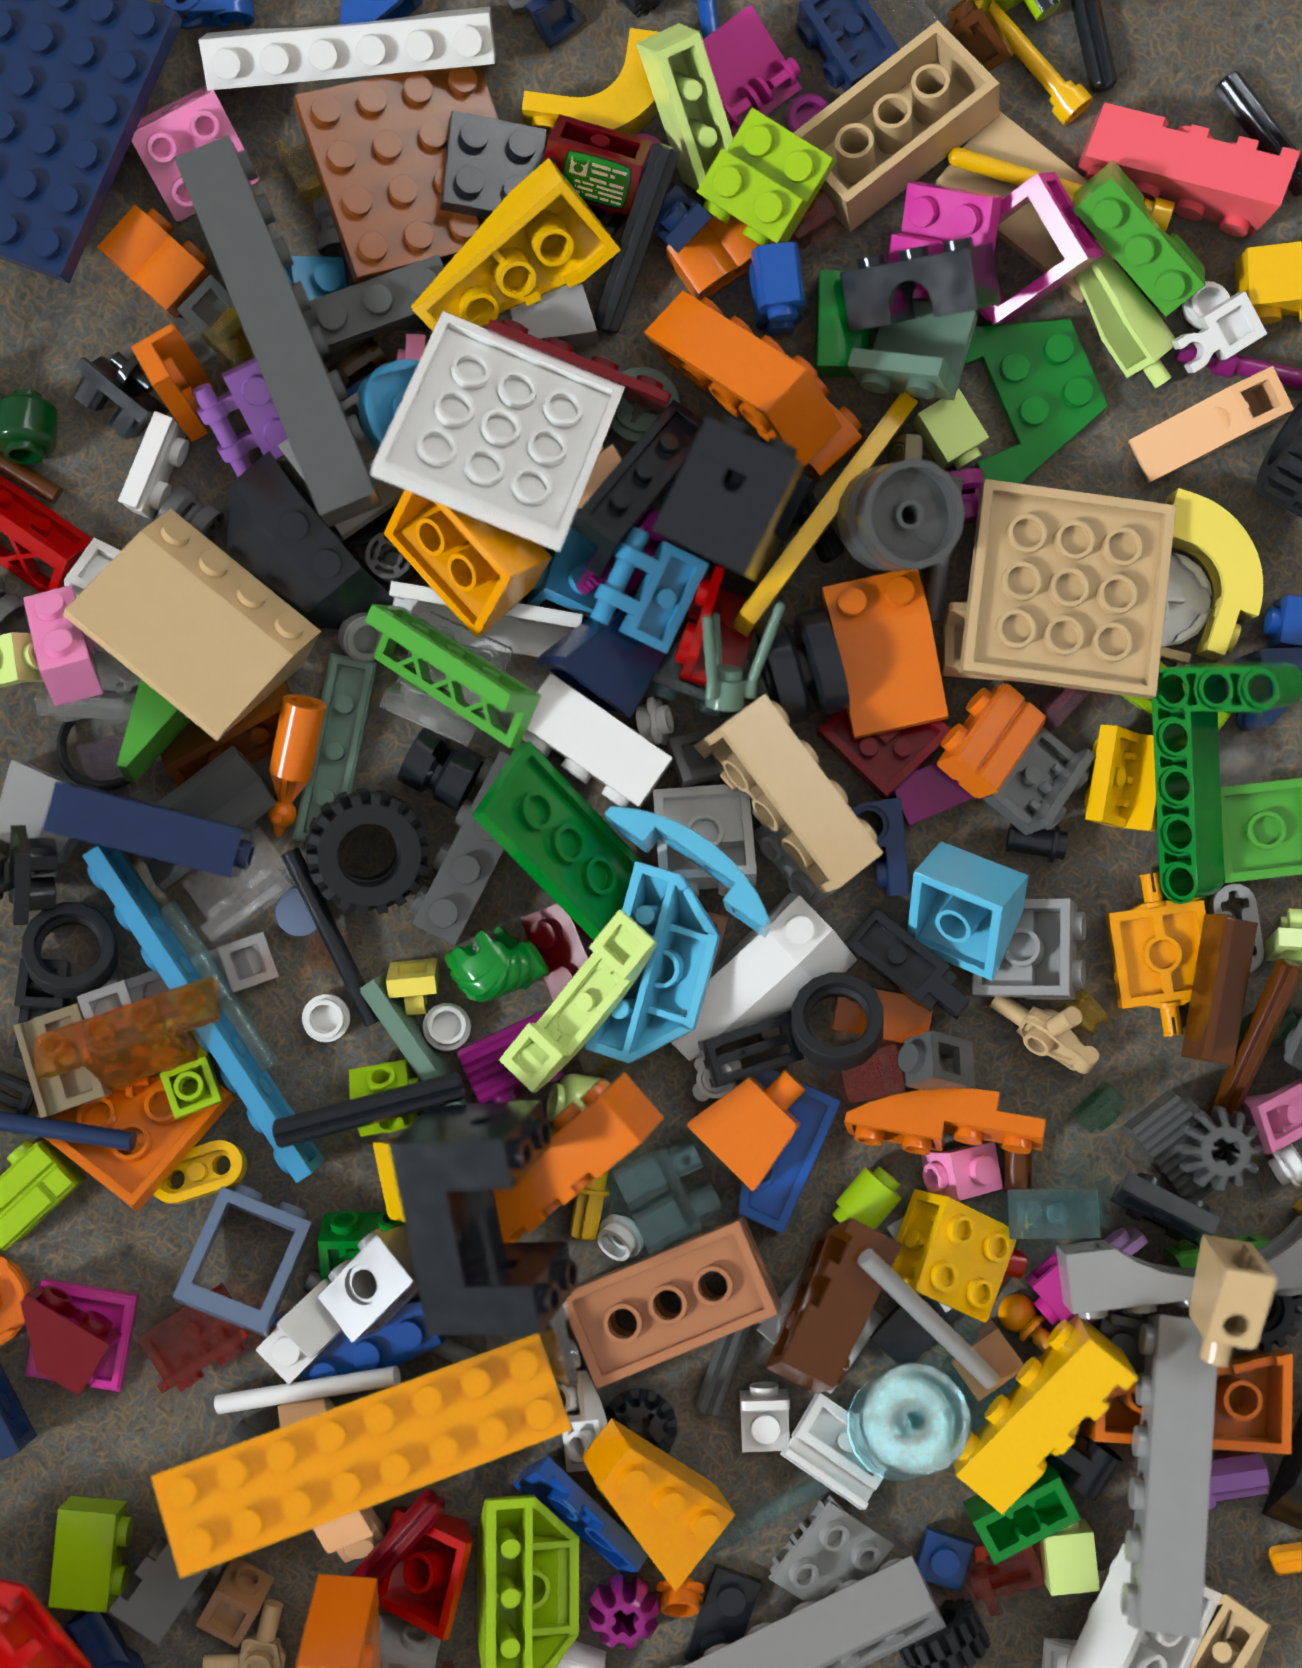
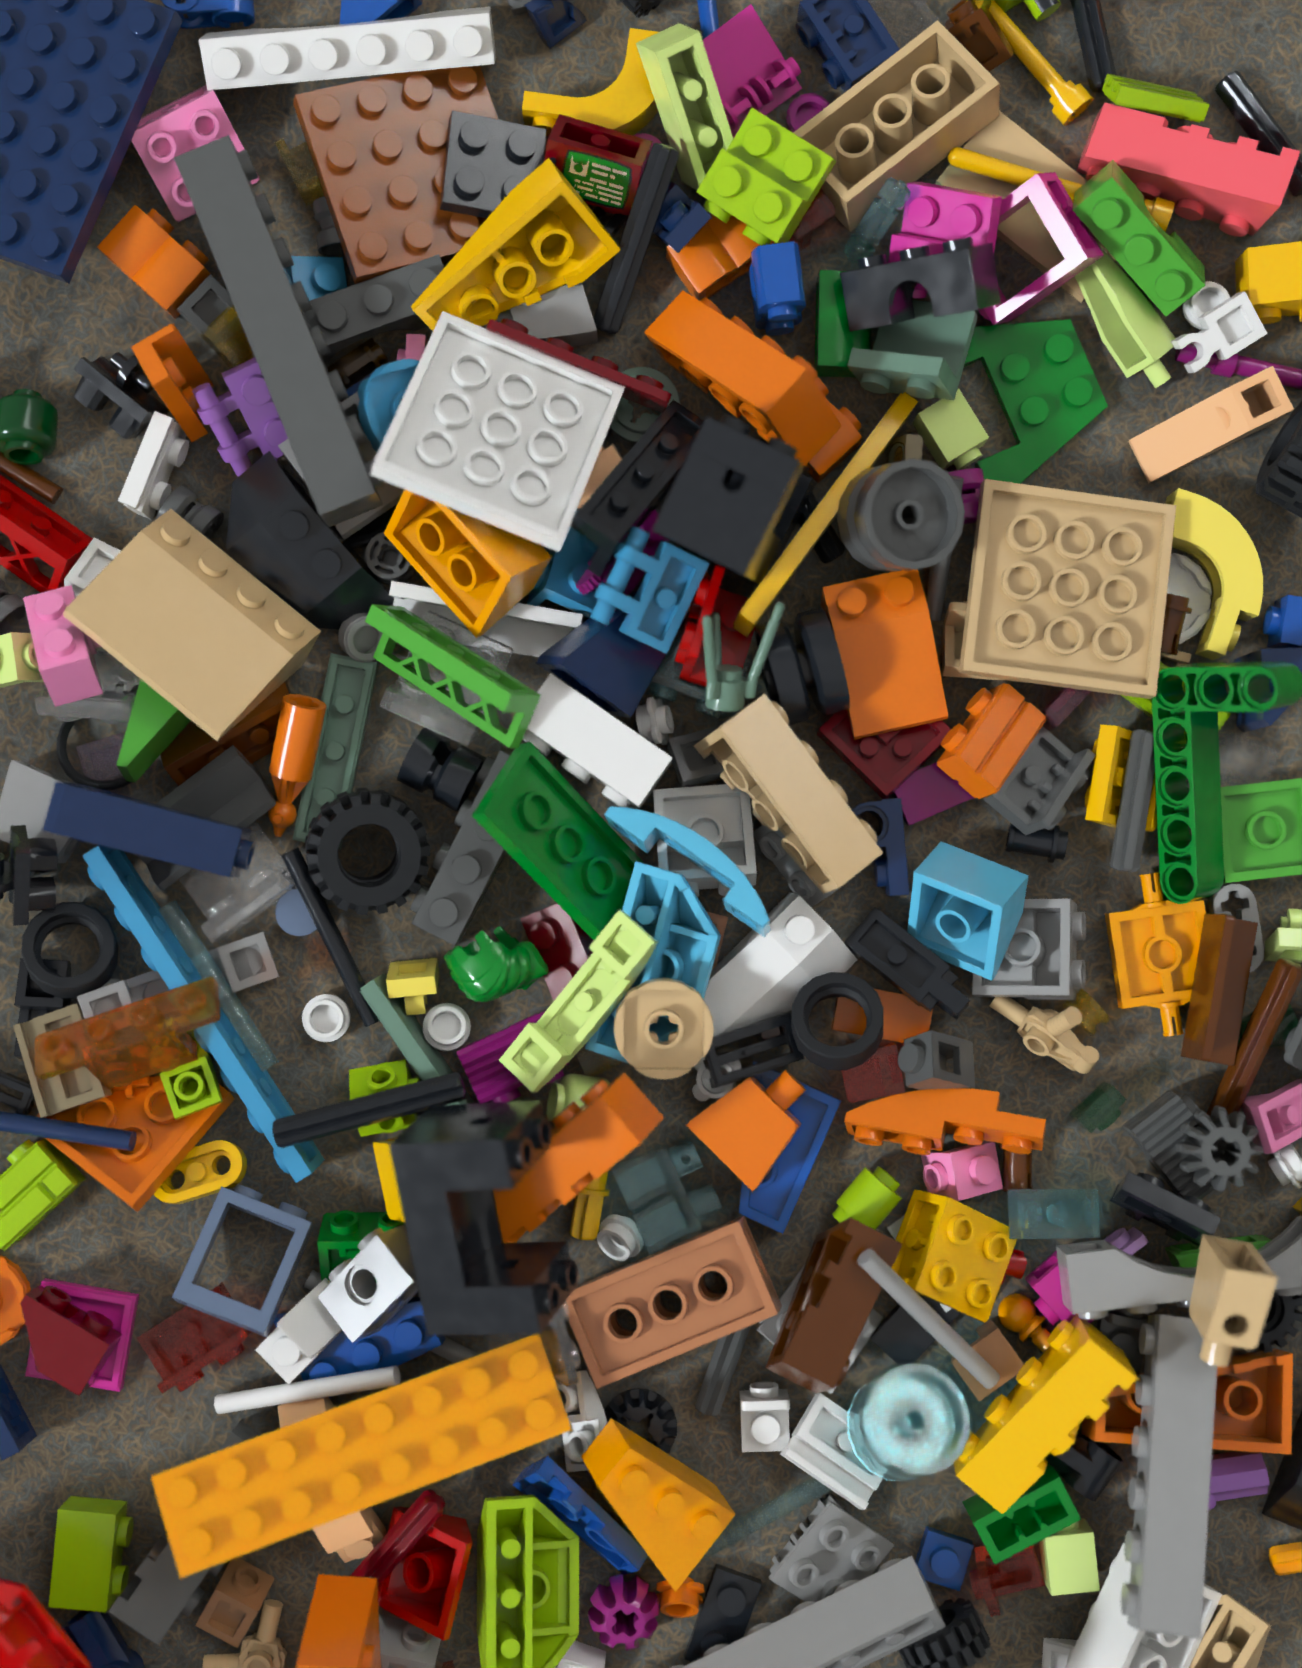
none -> tan plate [614,978,714,1079]
none -> clear light blue axle [843,177,911,264]
none -> lime tile [1102,73,1210,123]
none -> dark grey axle [1110,730,1155,872]
none -> reddish brown pin [1161,593,1192,656]

